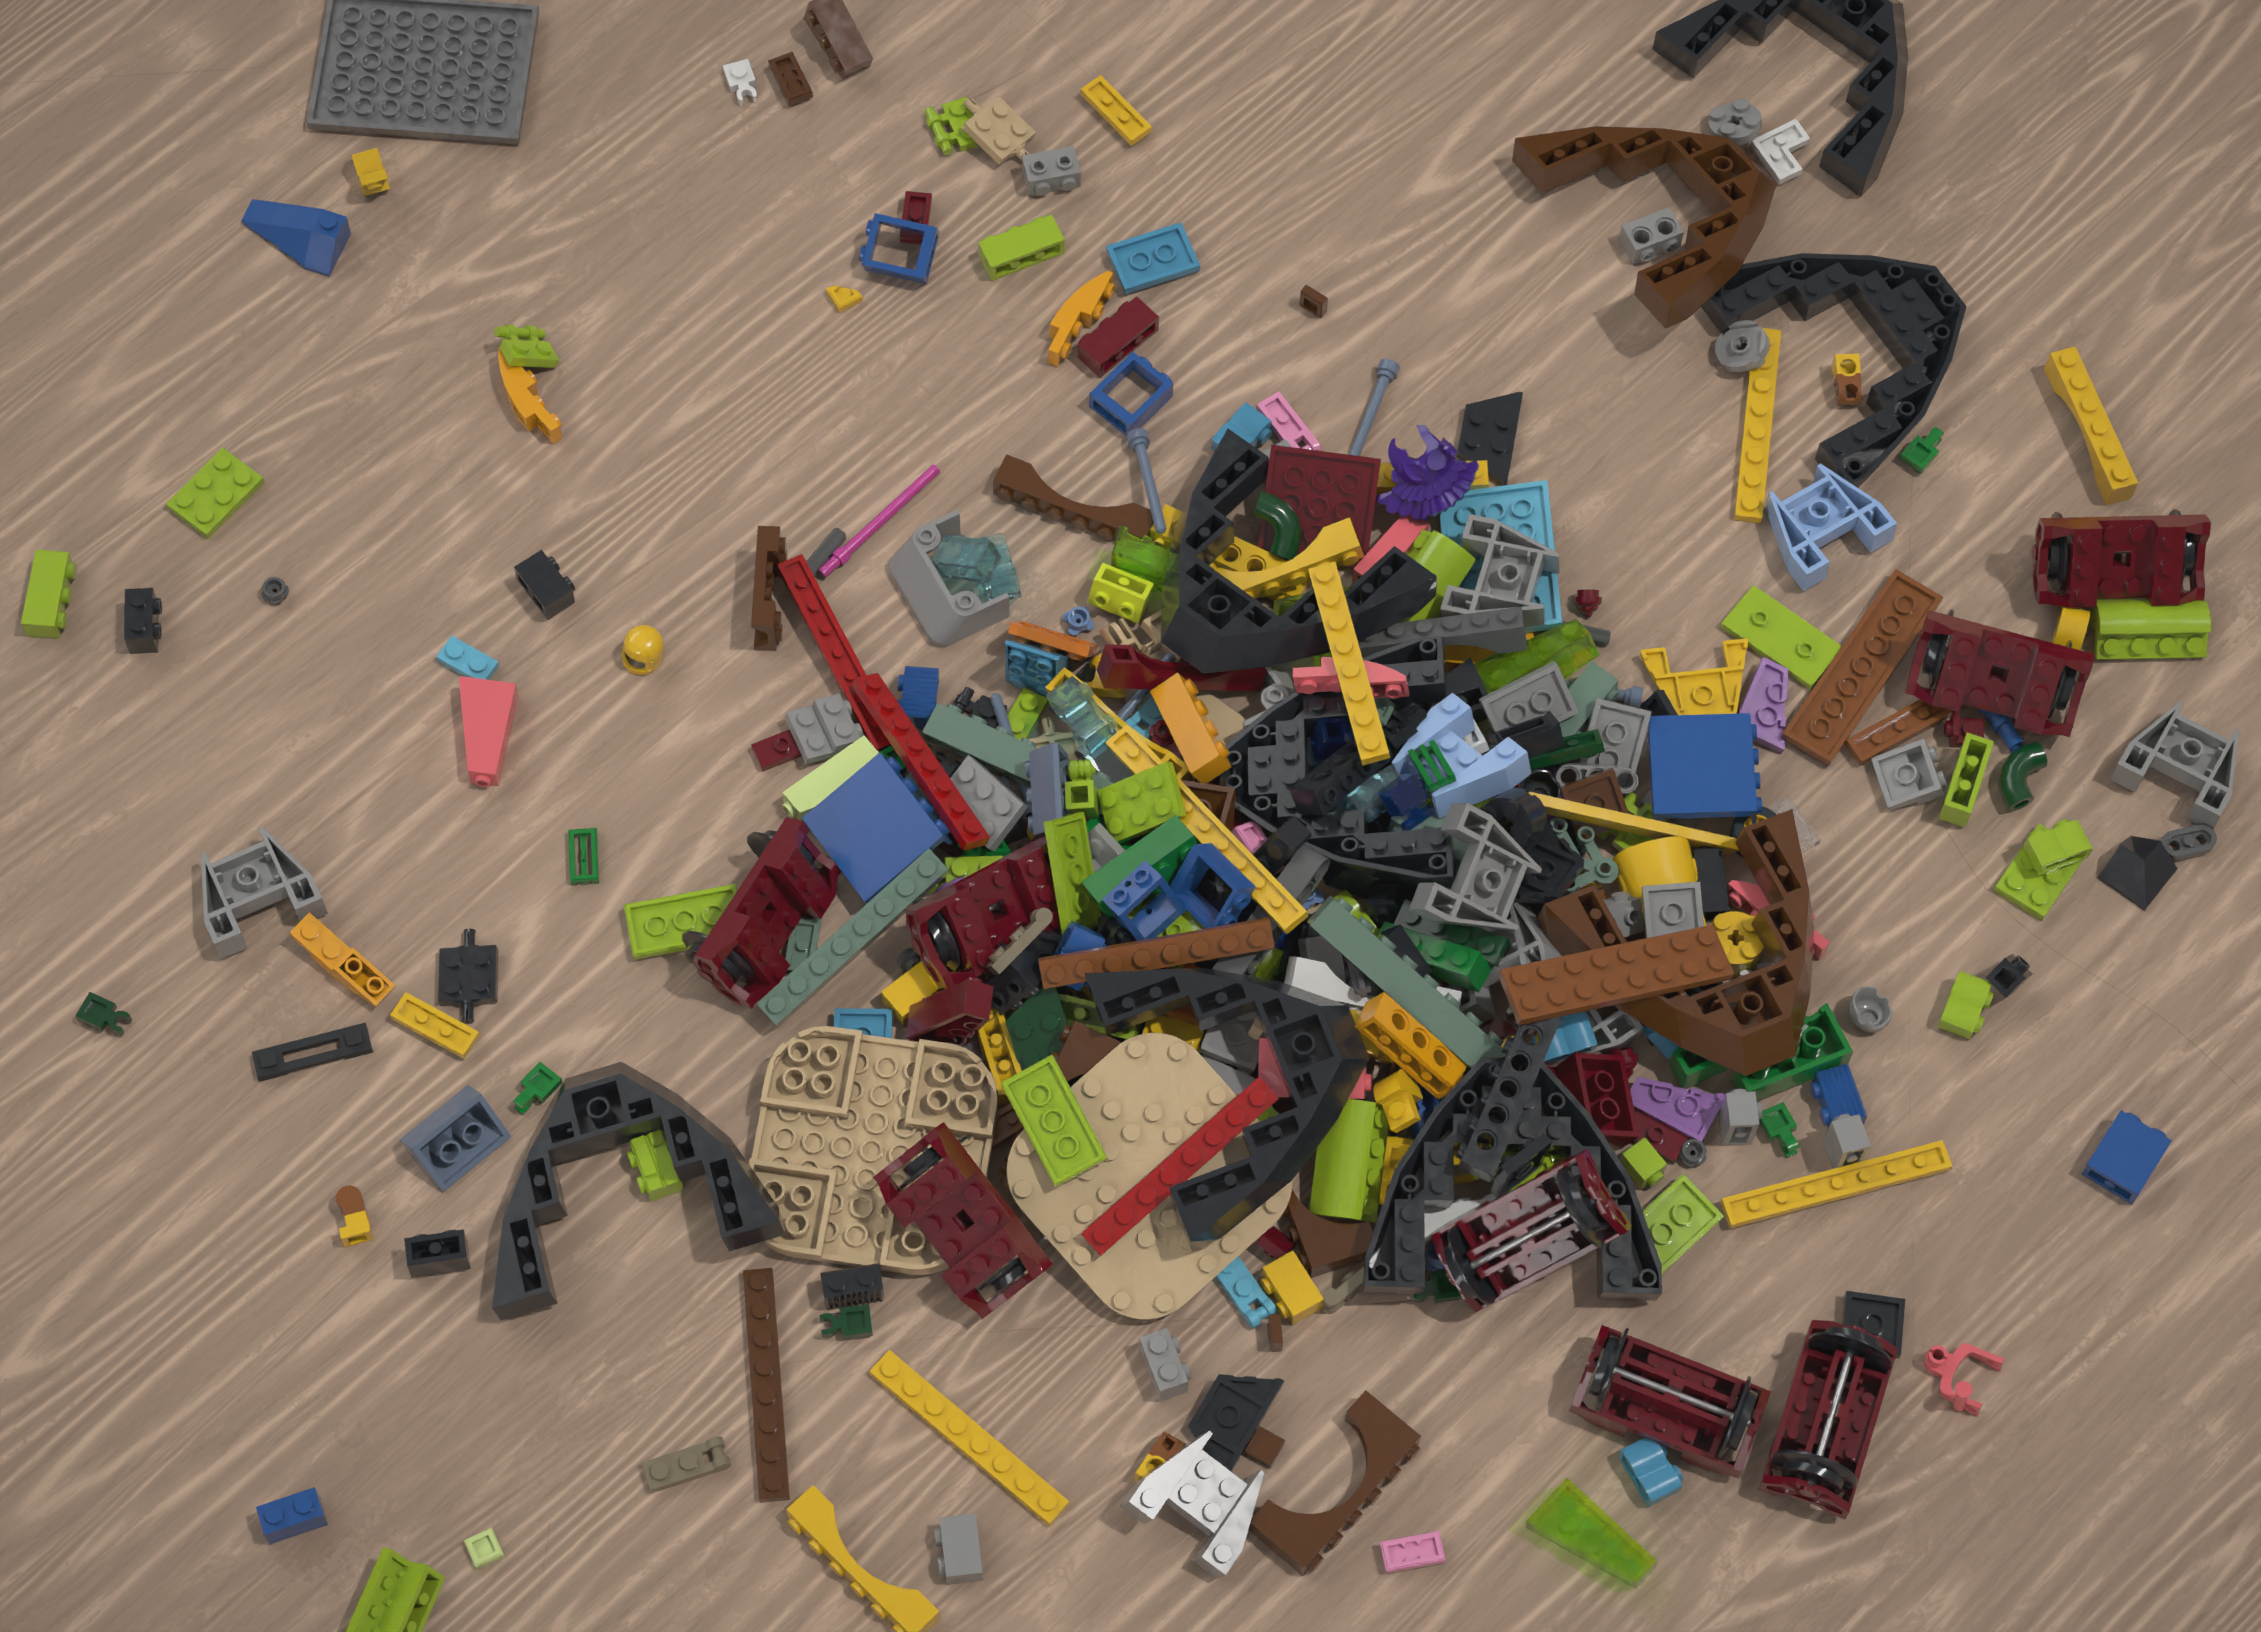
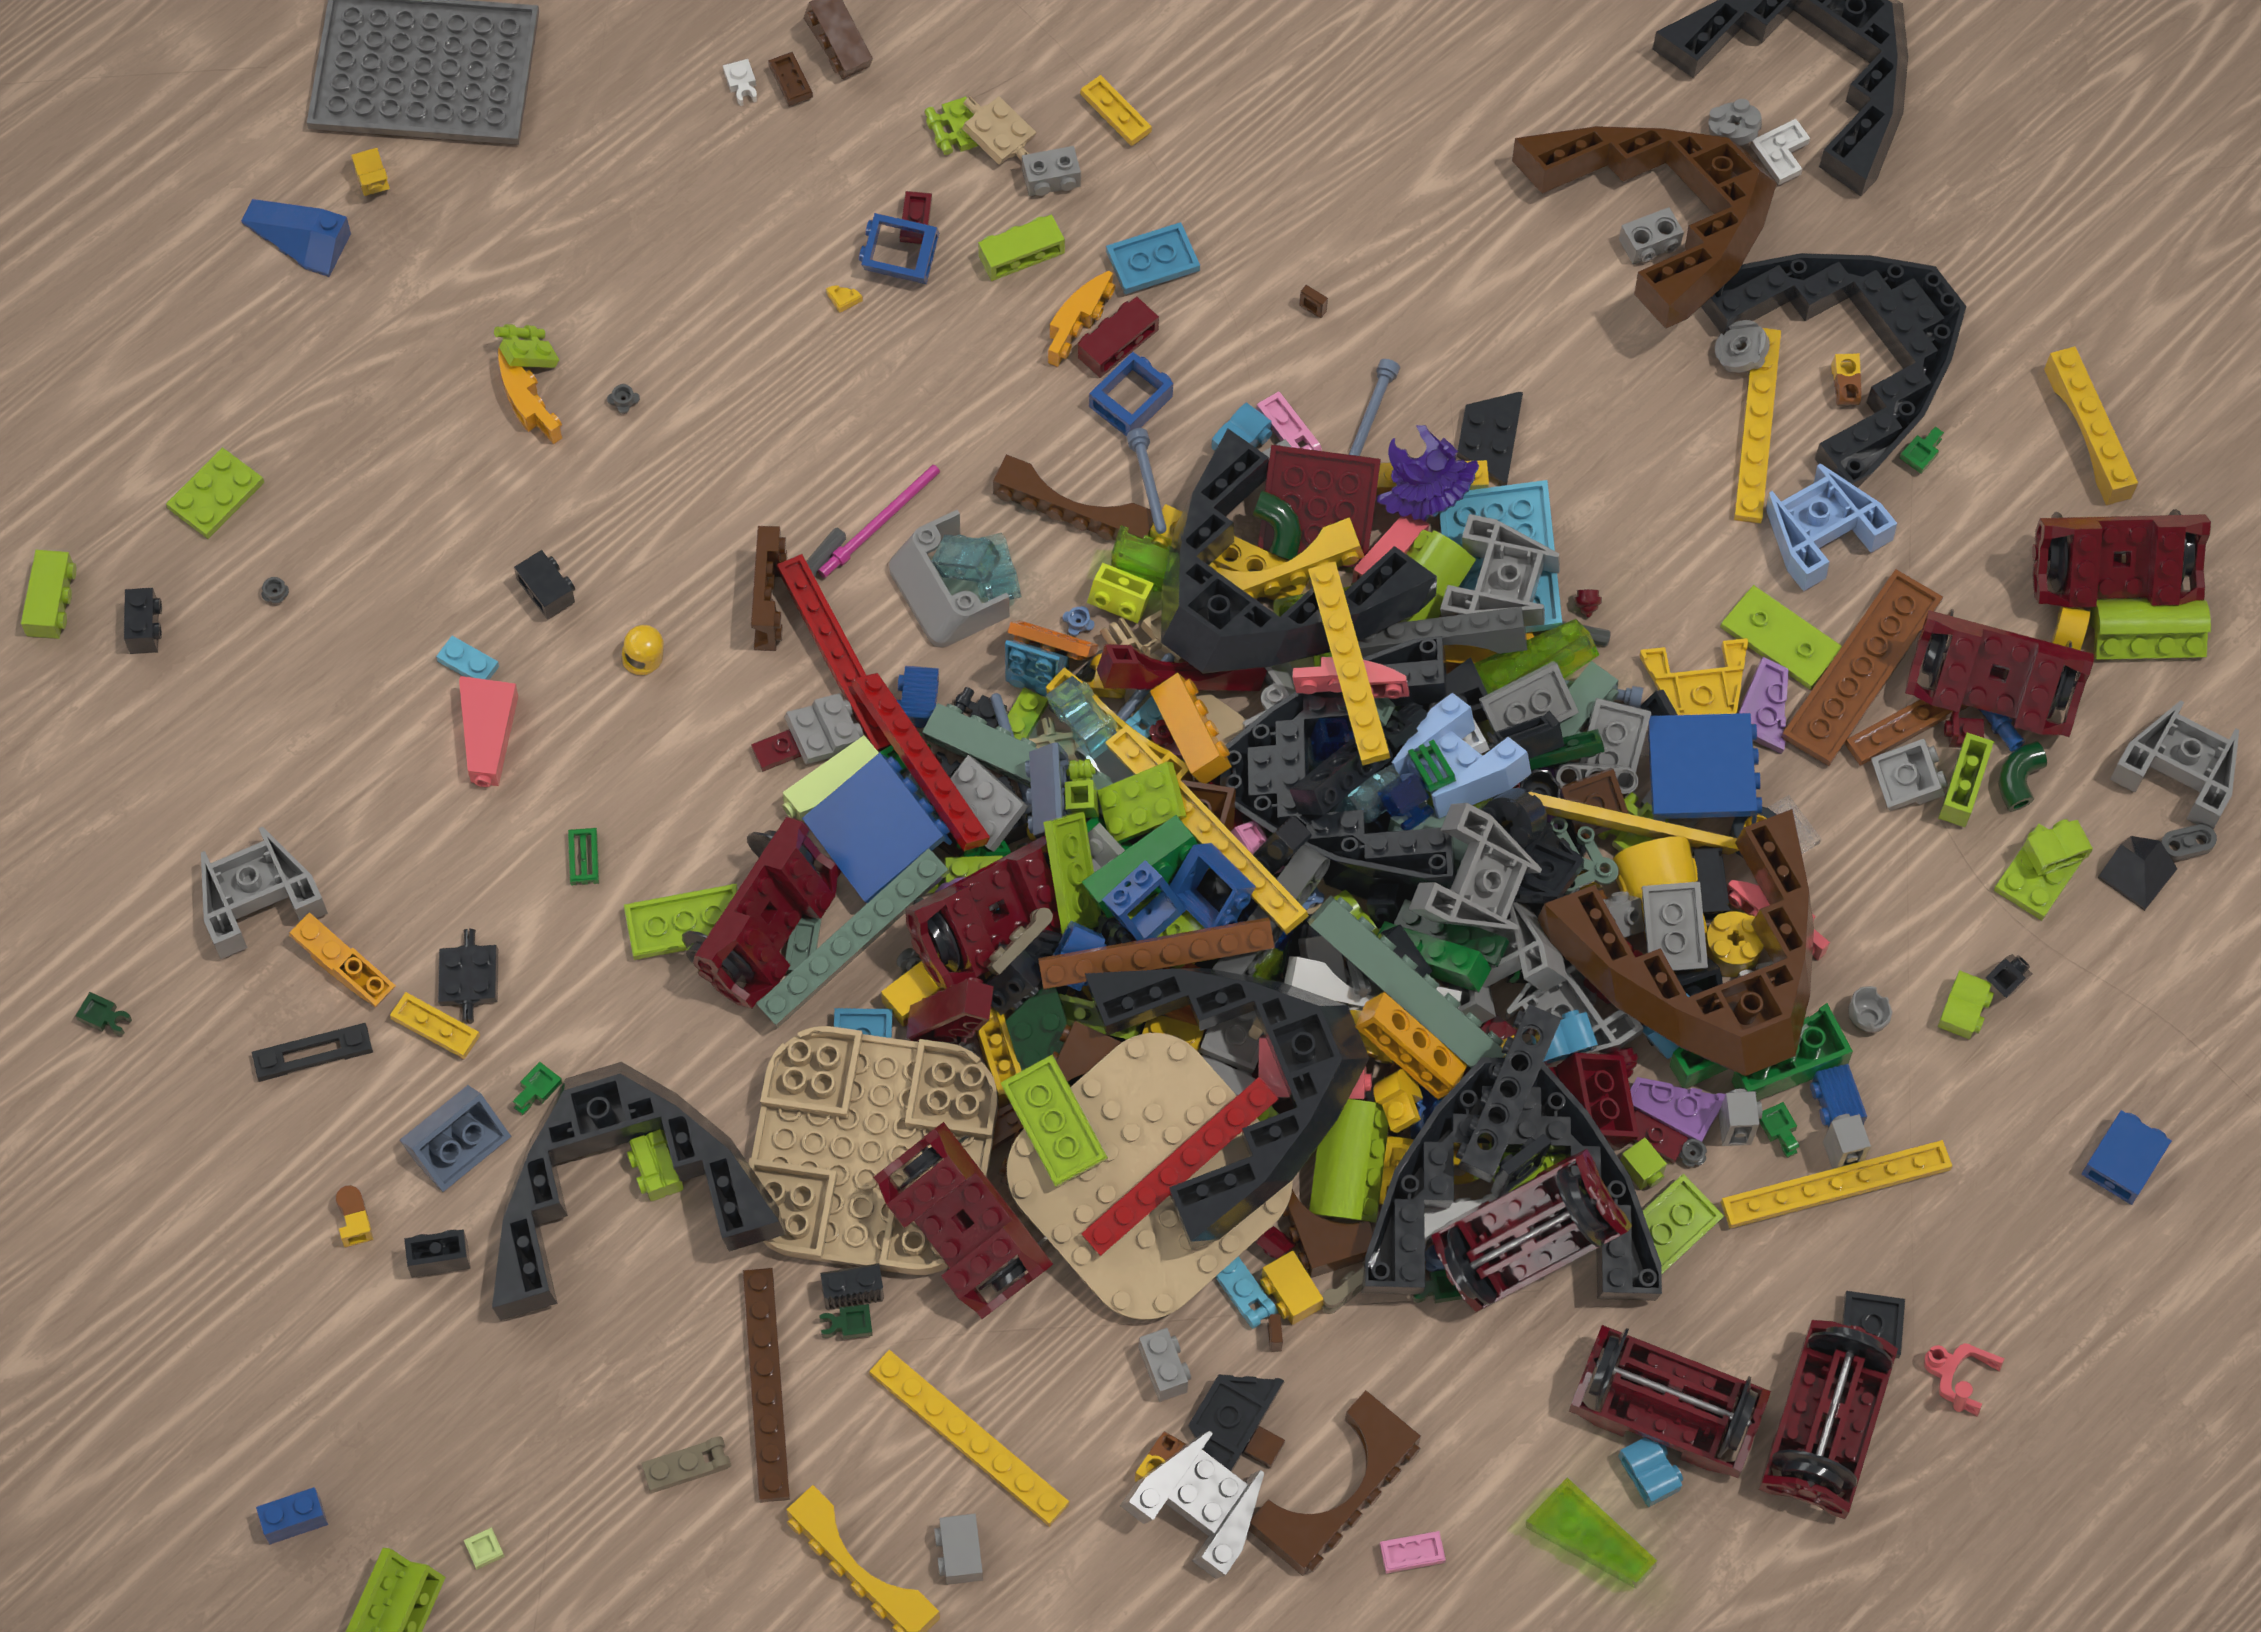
dark orange plate [1498,924,1734,1025] -> none
none -> dark grey plate [607,384,640,414]

